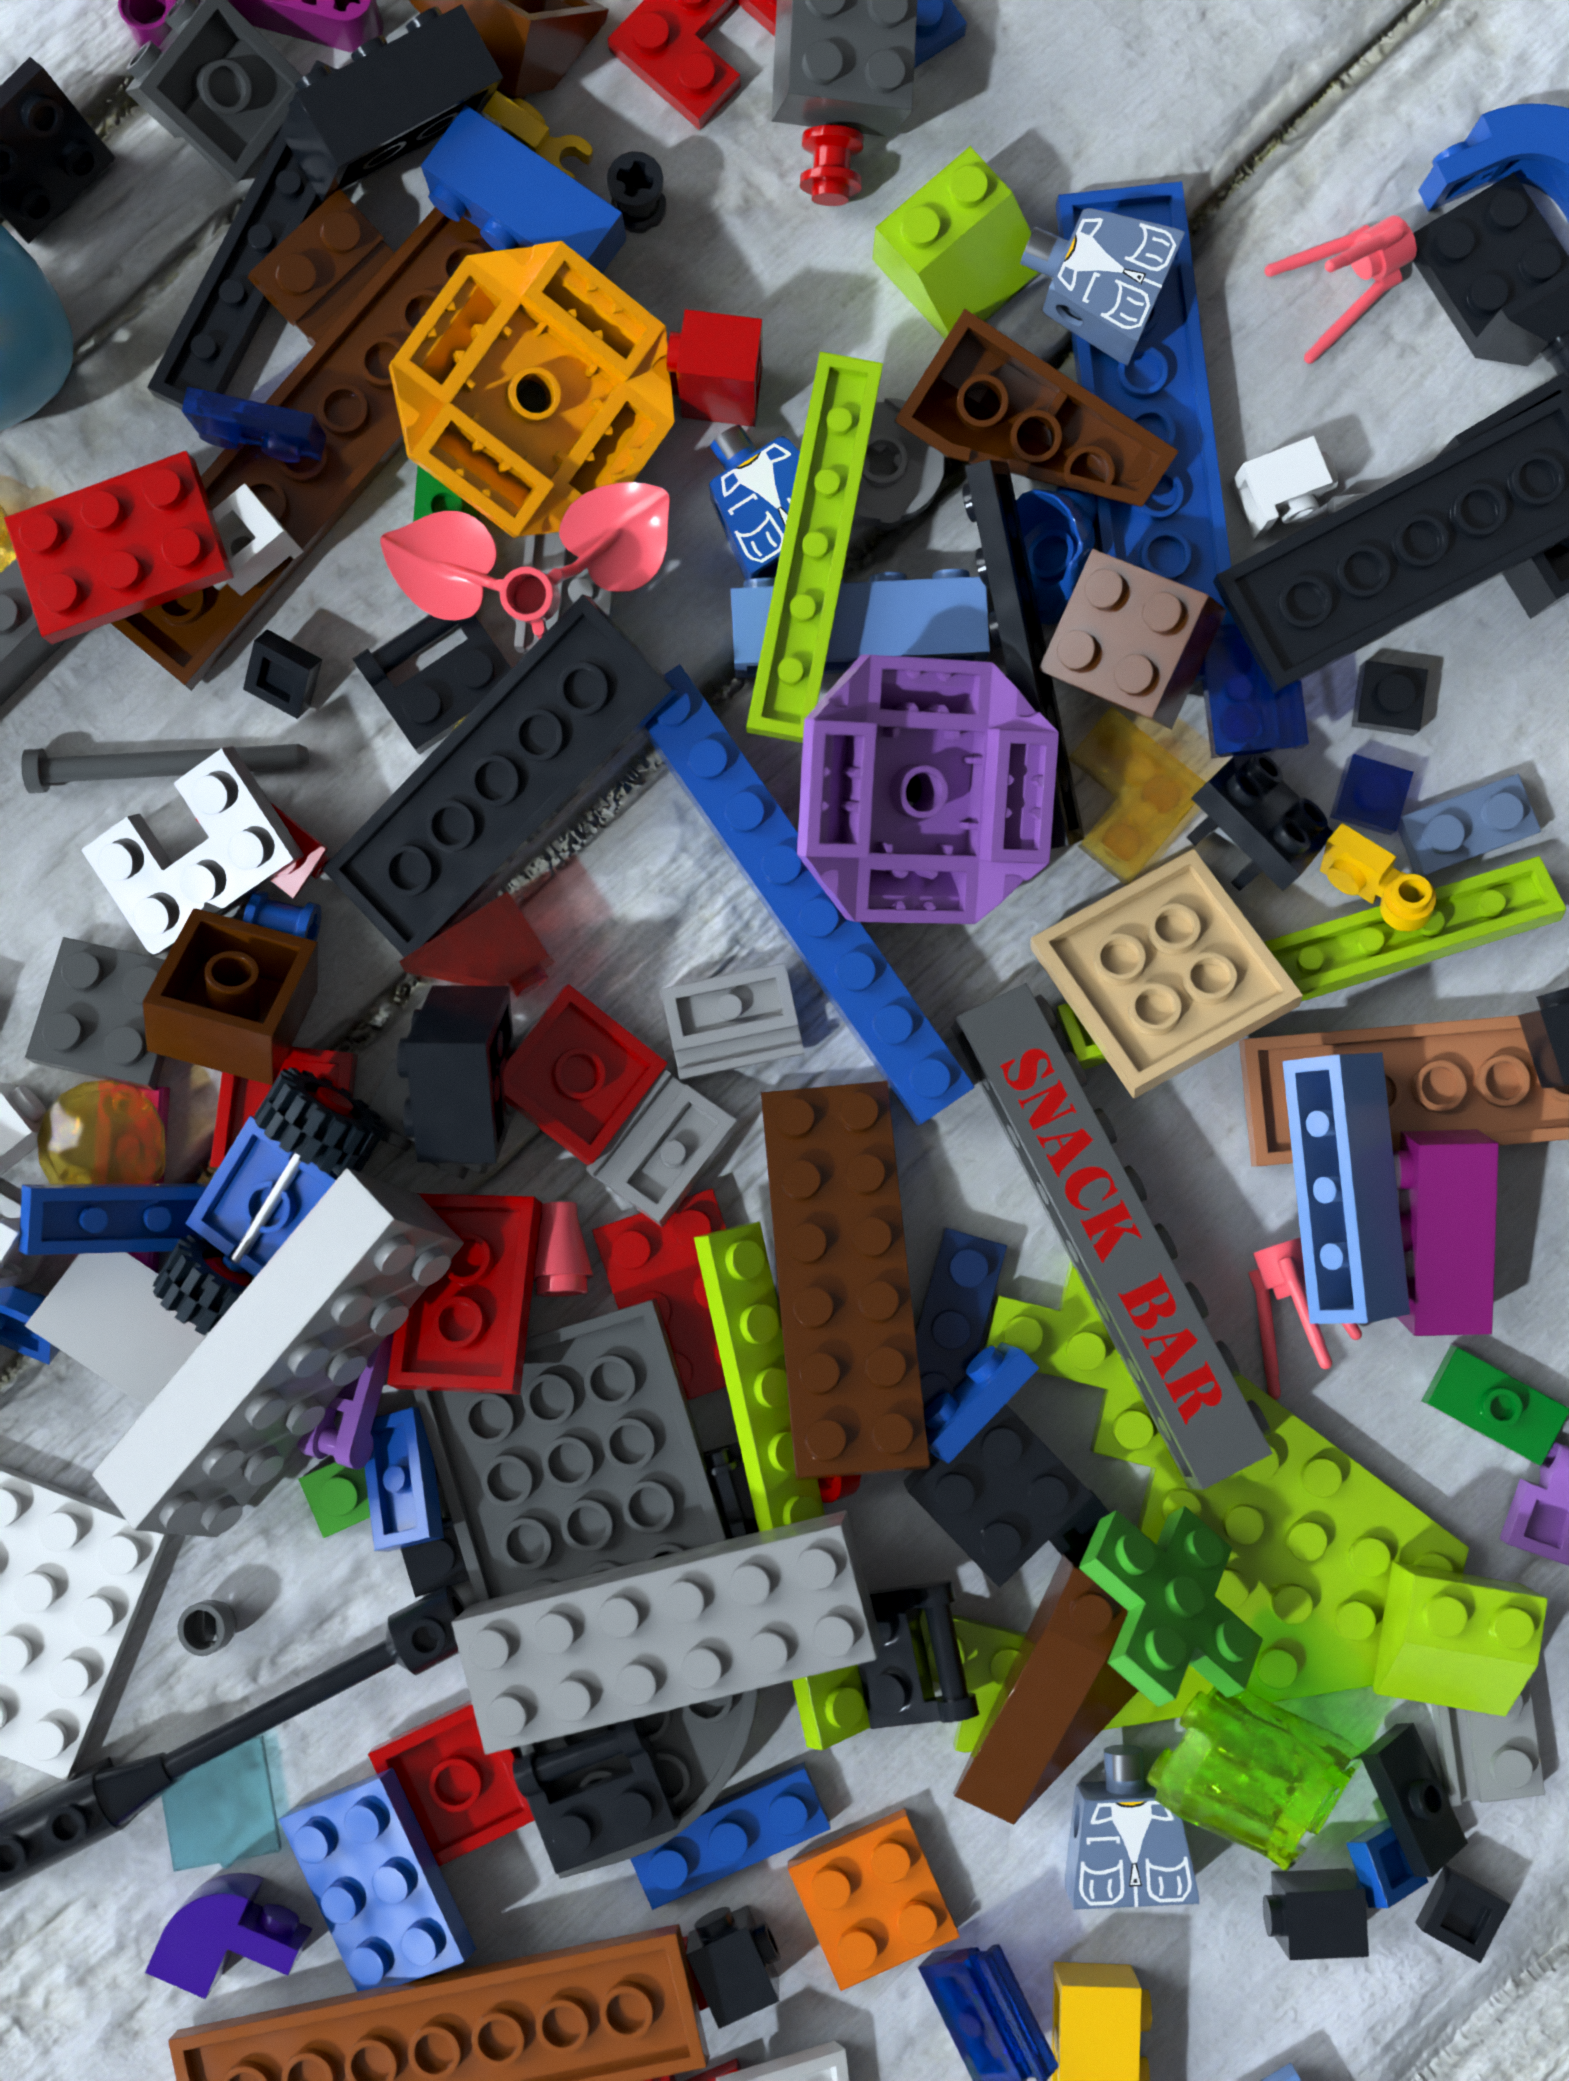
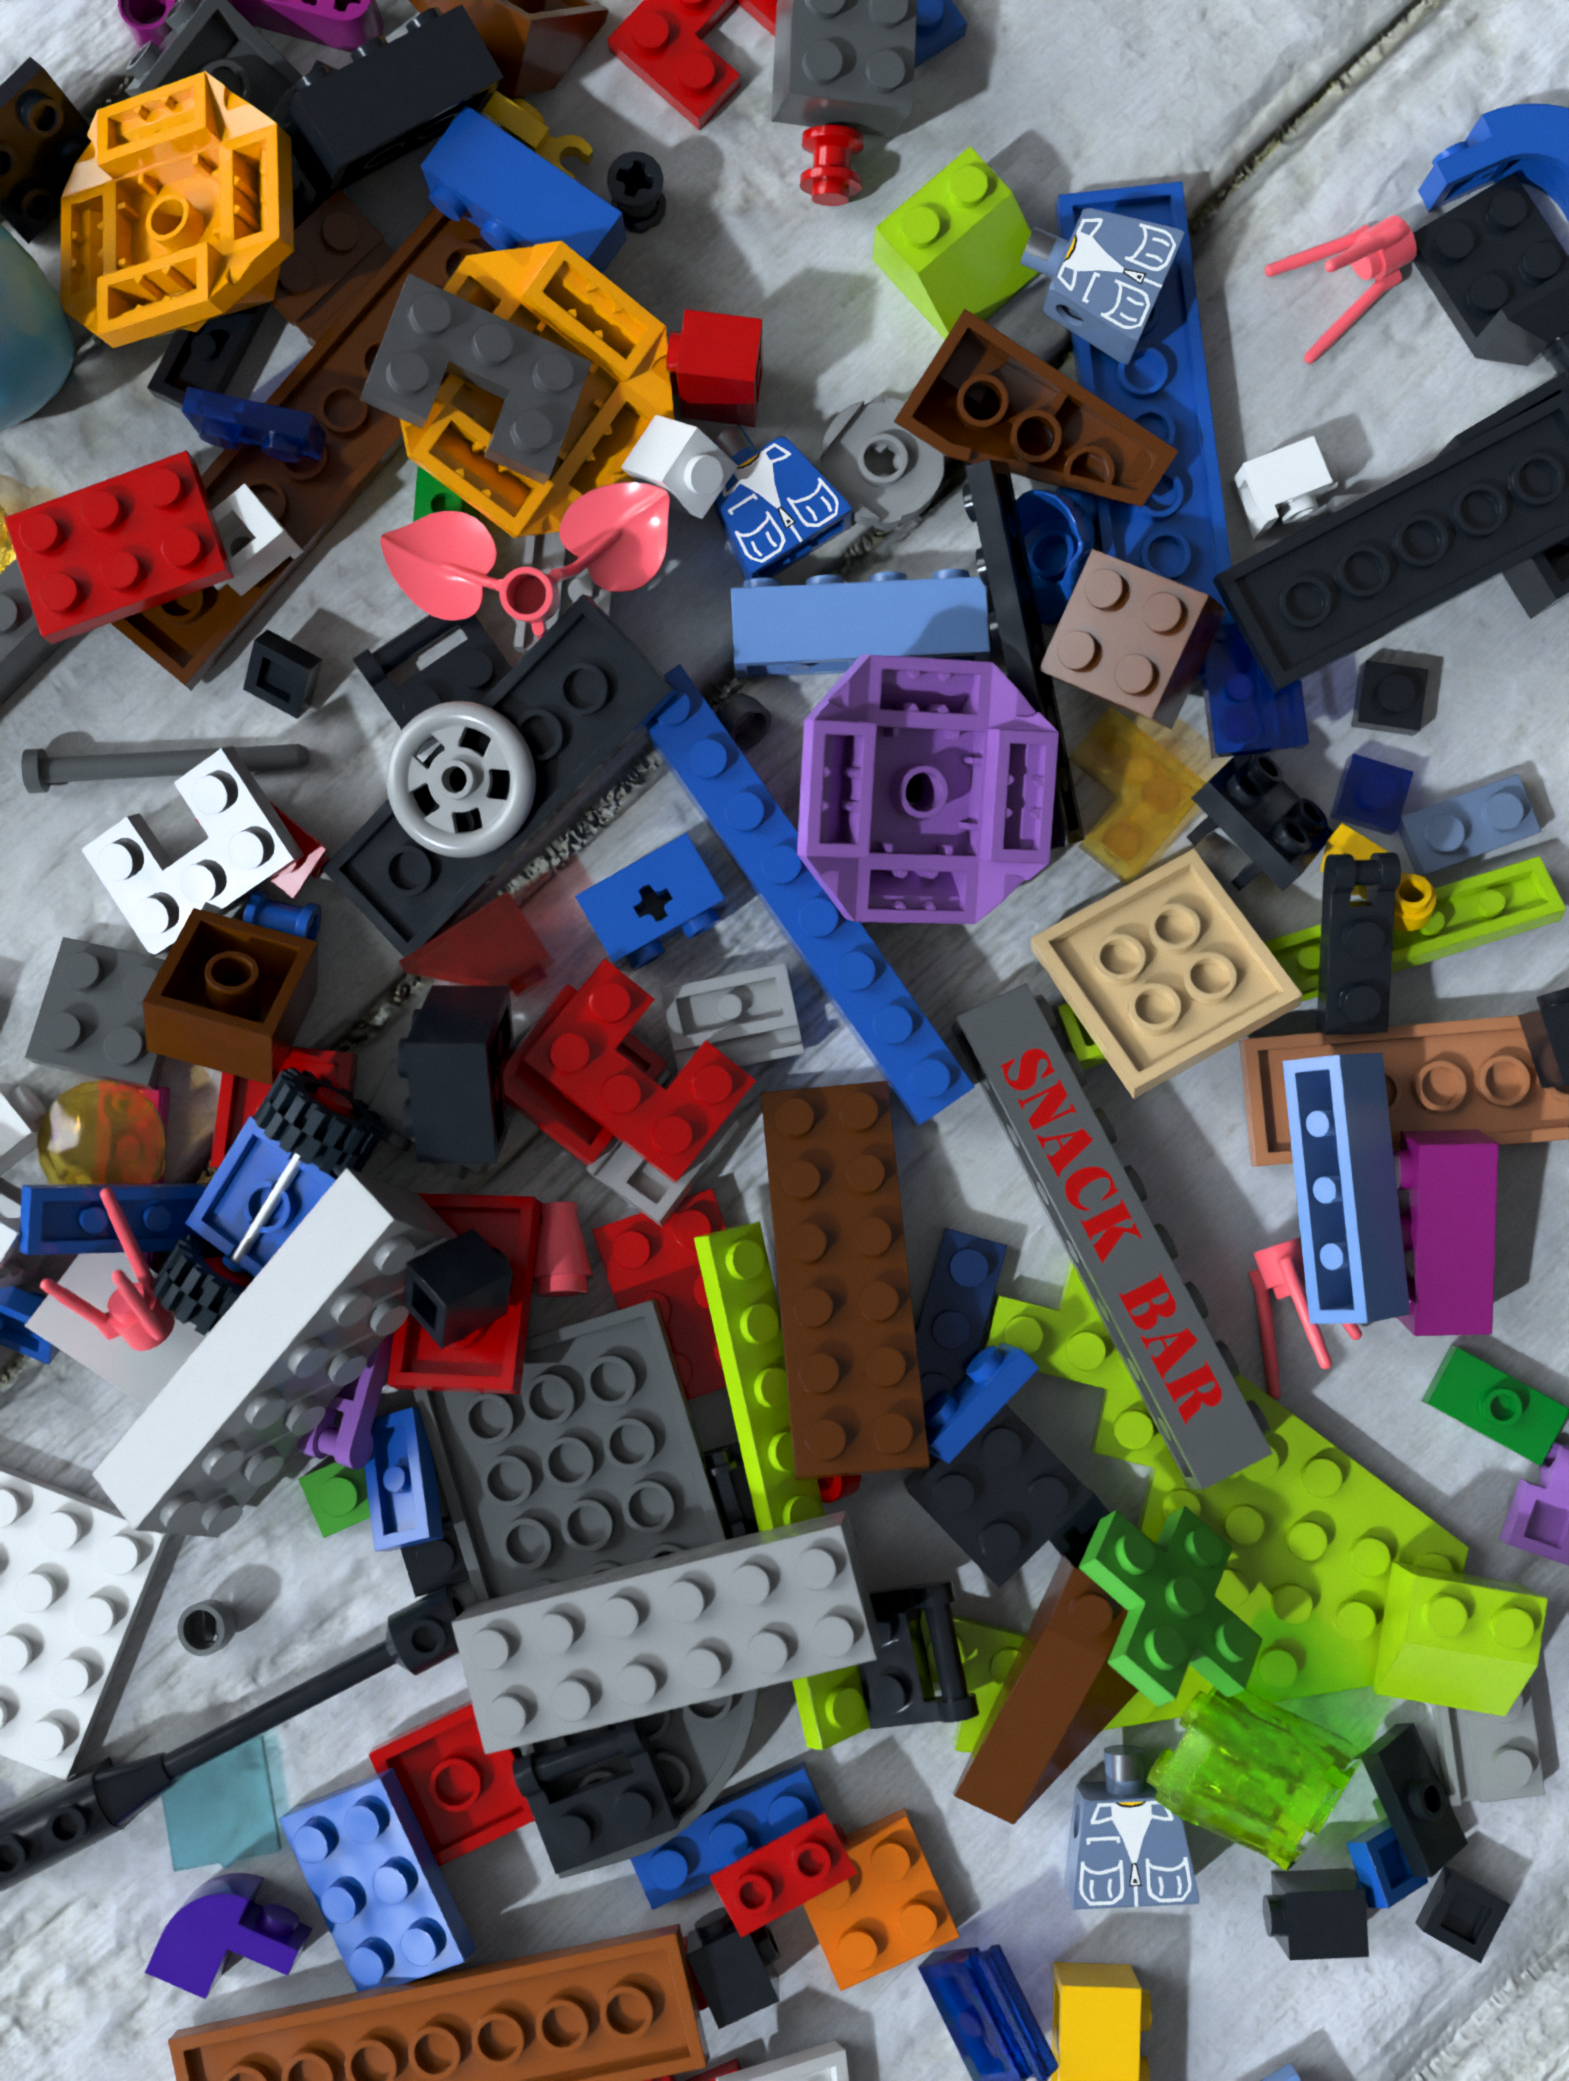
lime plate [746,351,883,743] -> none
none -> coral plant [40,1187,175,1351]
none -> light orange piece [60,71,294,348]
none -> flat silver plate [359,274,592,485]
none -> light grey plate [386,701,536,858]
none -> black brick [403,1229,513,1349]
none -> red plate [521,958,756,1183]
none -> blue brick [575,832,726,971]
none -> white brick [621,415,738,519]
none -> red hinge [709,1812,858,1938]
none -> dark grey hinge [716,693,771,750]
none -> black plate [1316,852,1401,1035]

